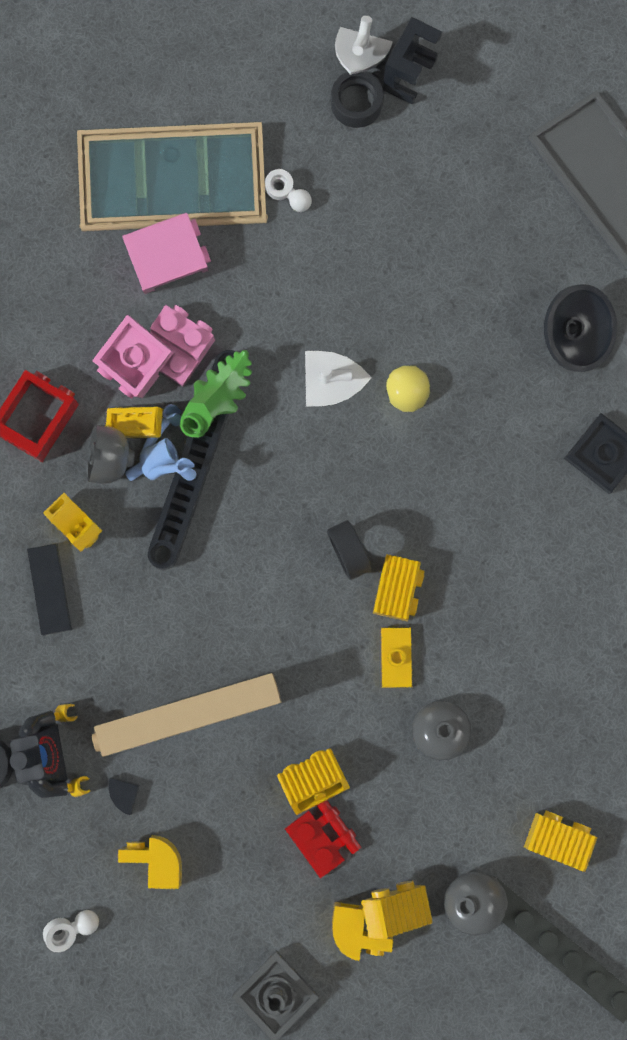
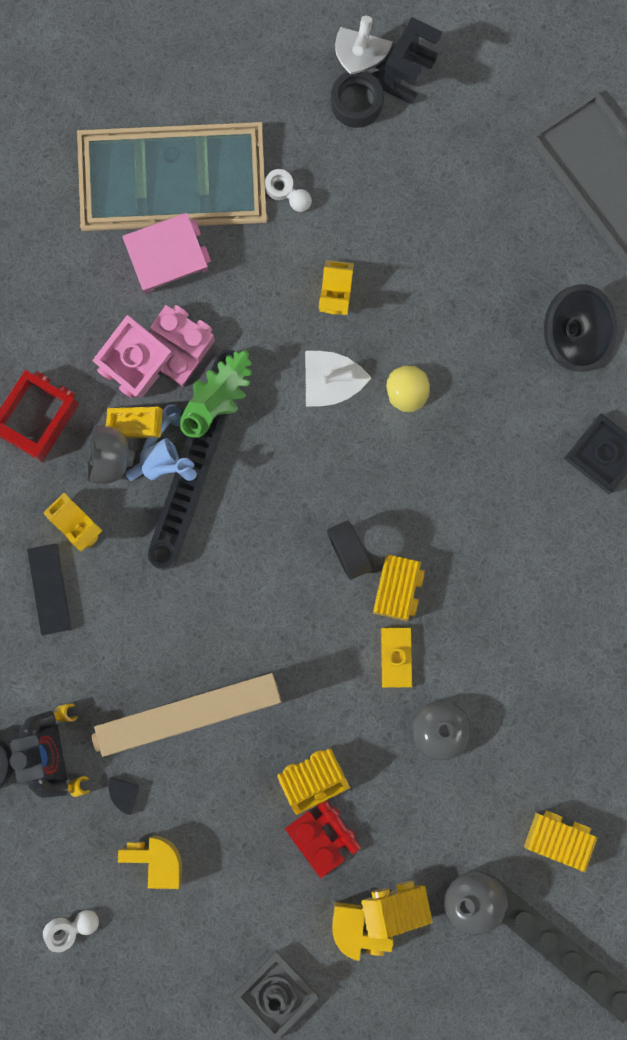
none -> yellow brick [319,260,354,315]

